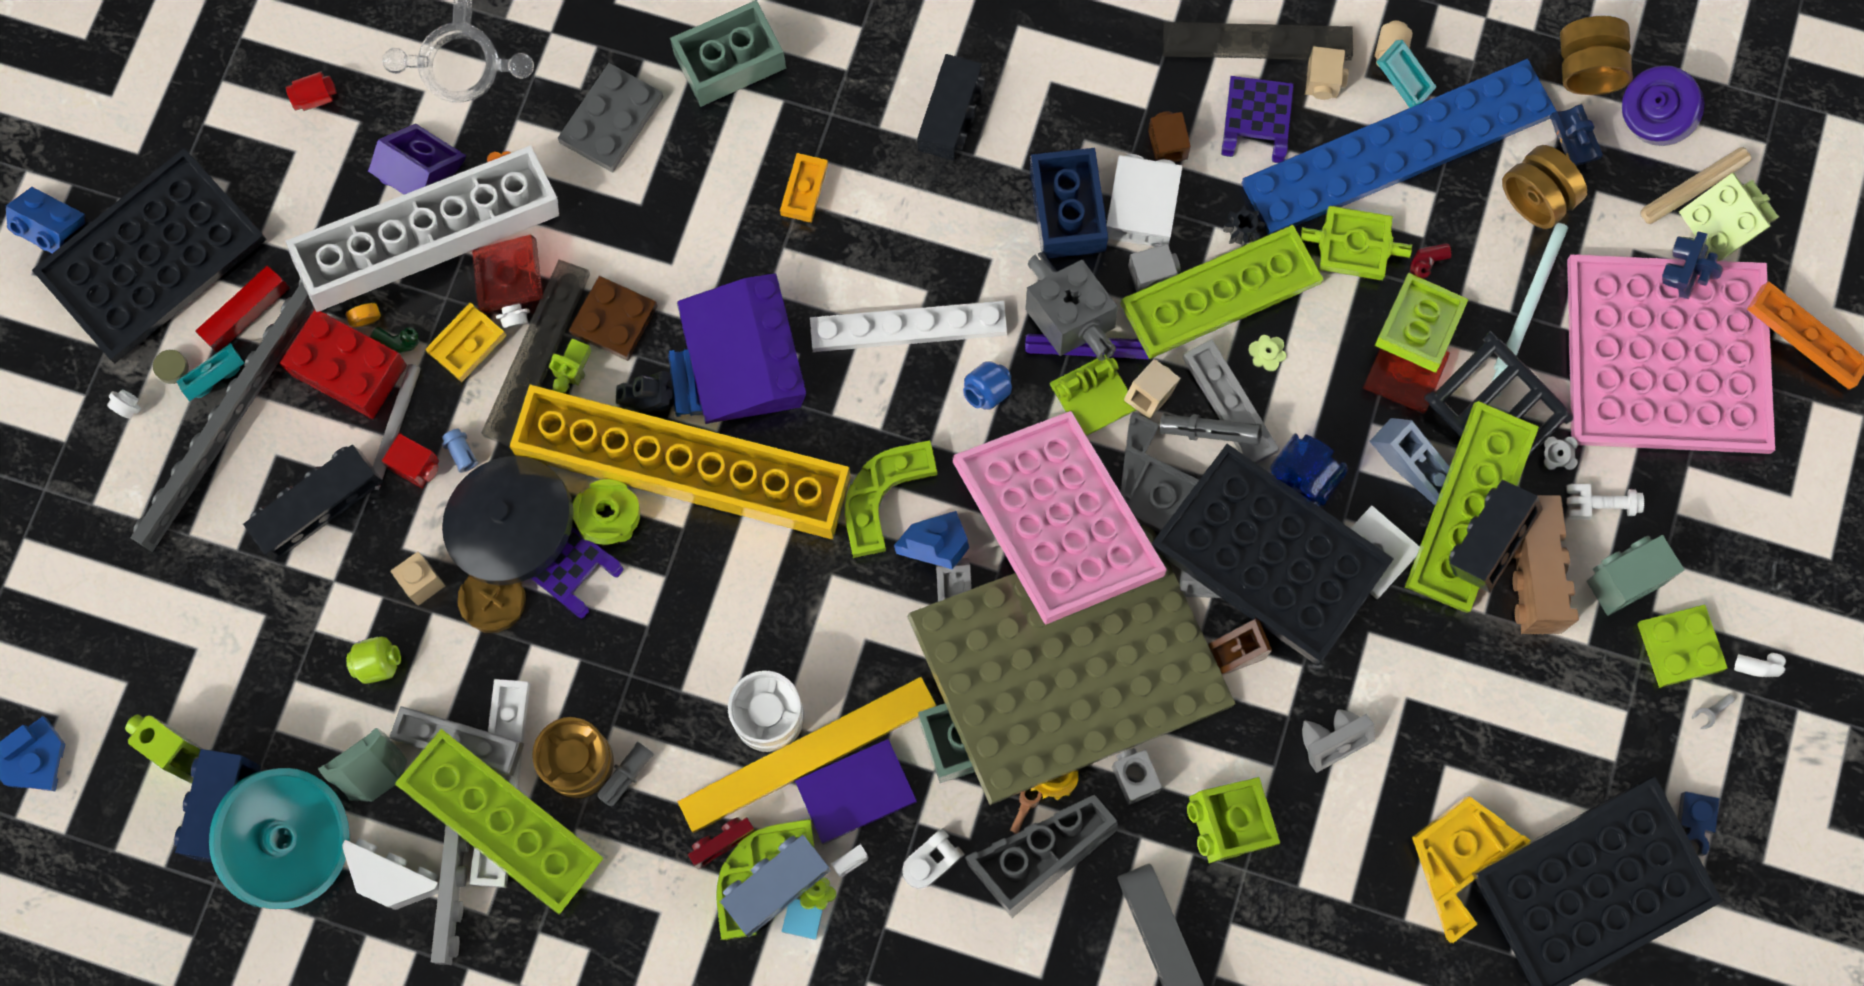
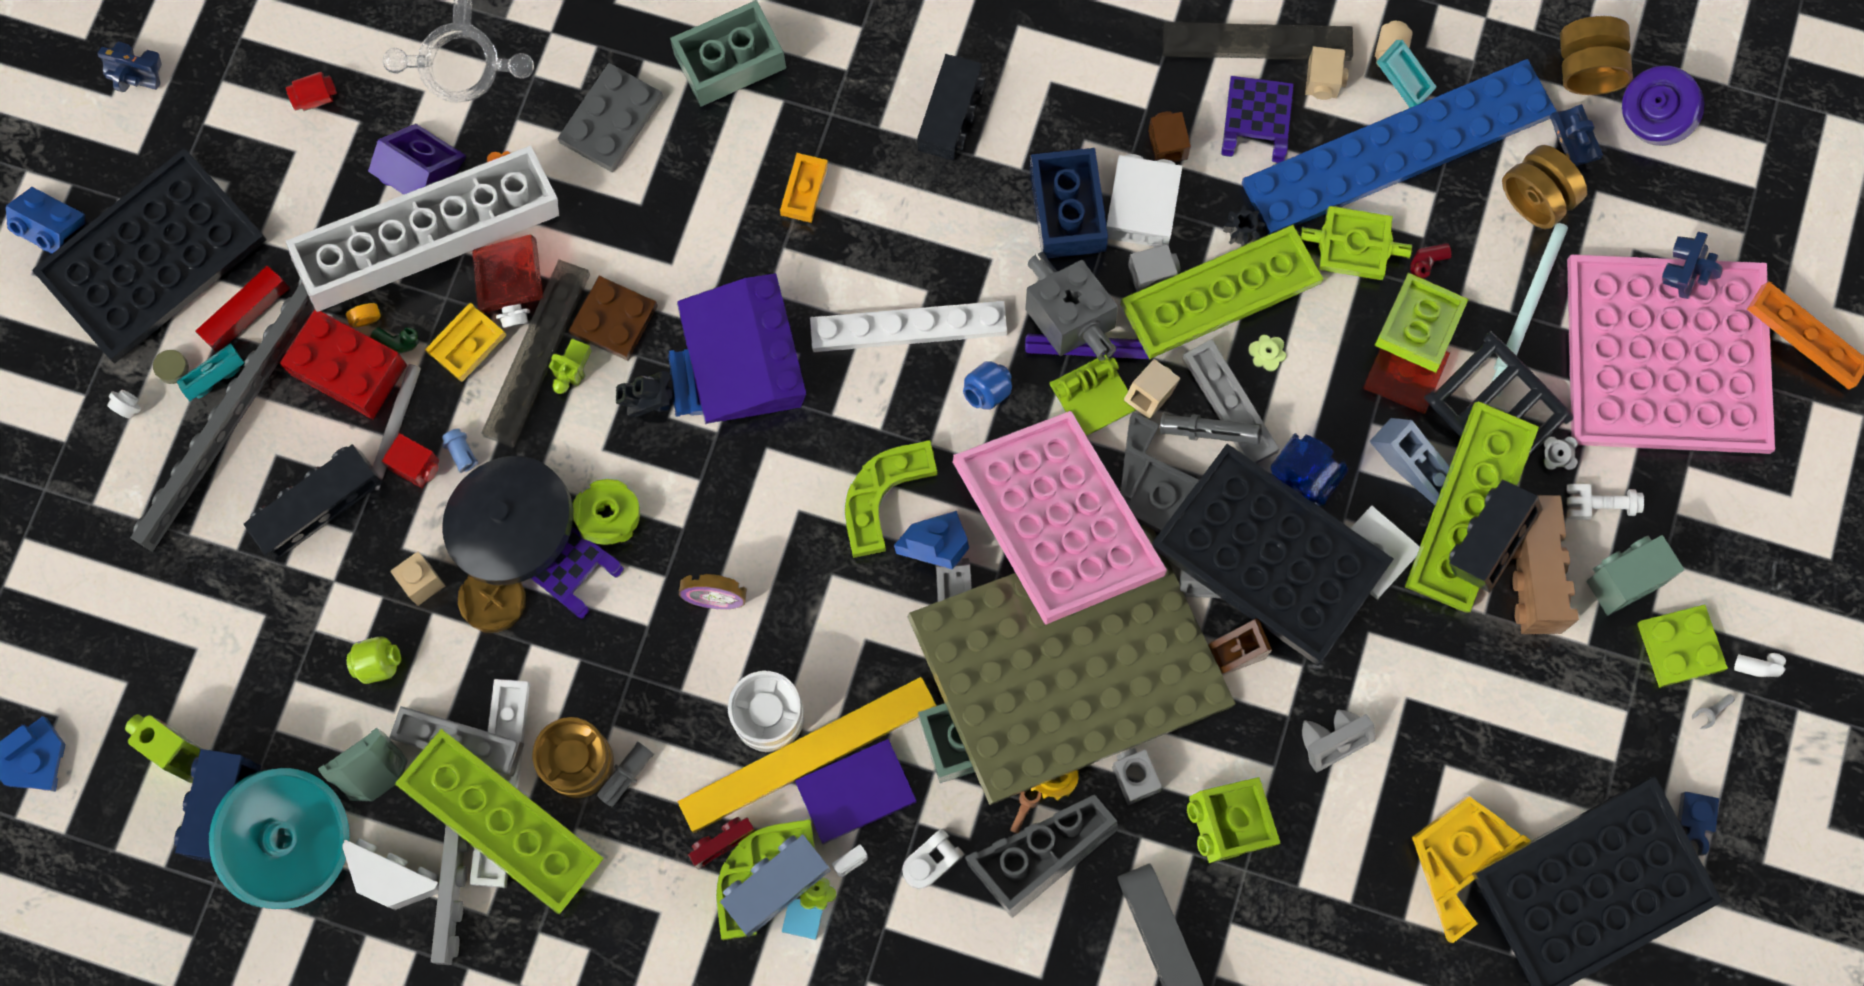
yellow brick [510,385,851,540] -> none
tan axle [1640,147,1751,224] -> none
yellowish green plate [1679,173,1779,261] -> none
none -> dark blue hips [98,42,162,92]
none -> tile [679,574,747,610]

